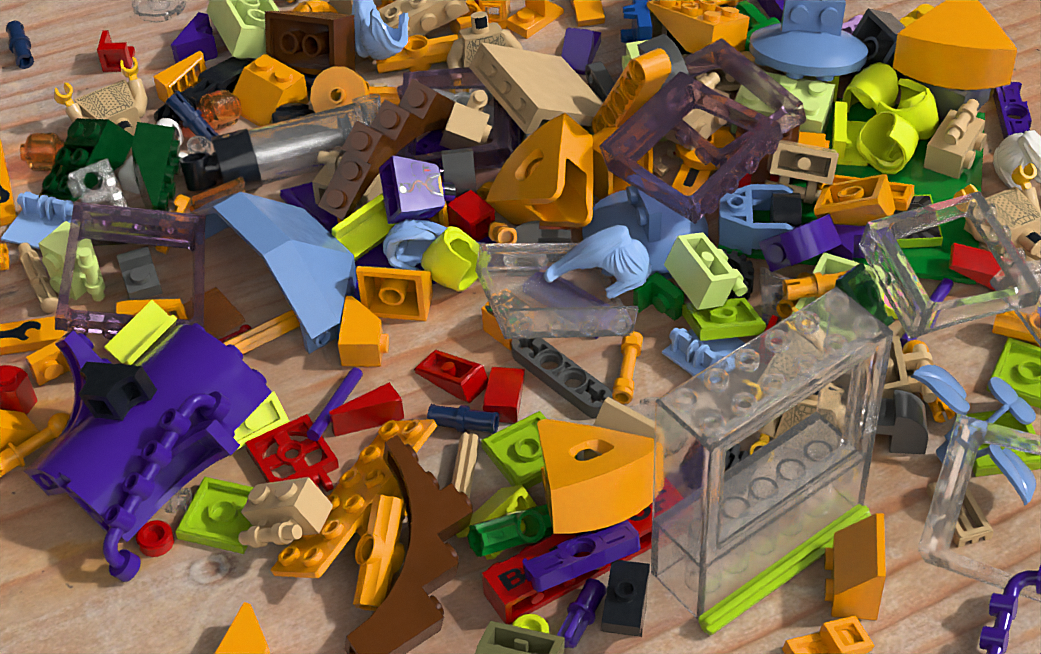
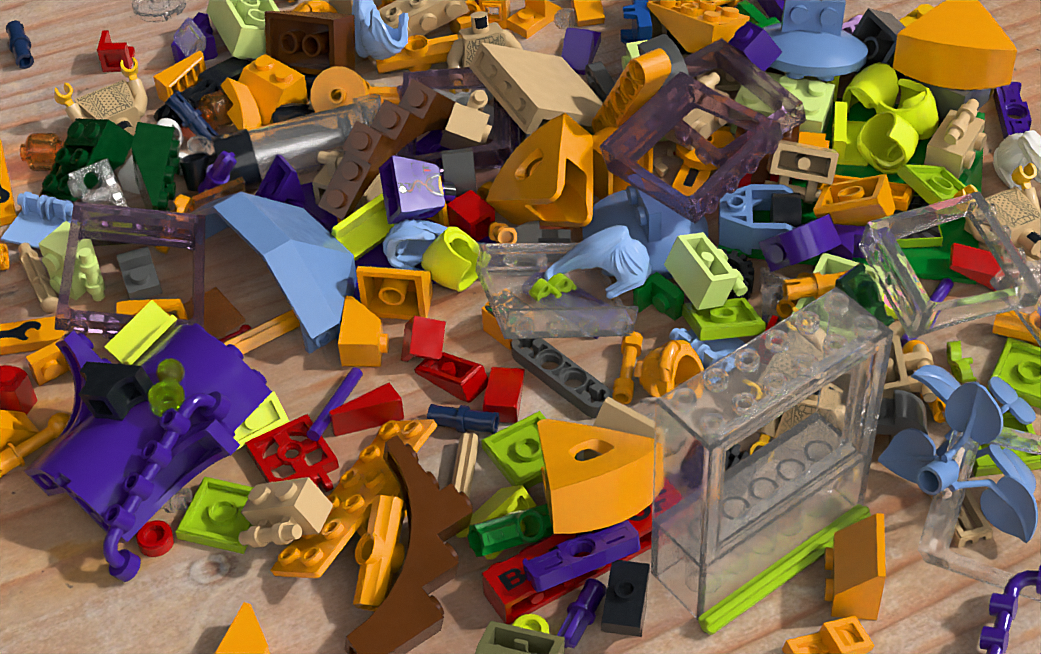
none -> clear neon green plate [148,358,185,417]
none -> clear slope [173,17,206,57]
none -> dark purple axle [198,151,237,199]
none -> light orange slope [220,77,263,139]
none -> dark purple slope [255,154,305,203]
none -> red panel [401,315,446,362]
none -> lime piece [529,273,577,302]
none -> clear hinge [554,8,576,30]
none -> light orange helmet [633,340,706,402]
none -> dark purple slope [727,21,782,74]
none -> medium blue plant [878,382,1038,543]
none -> lime tile [897,164,980,211]
none -> lime piece [946,340,977,383]

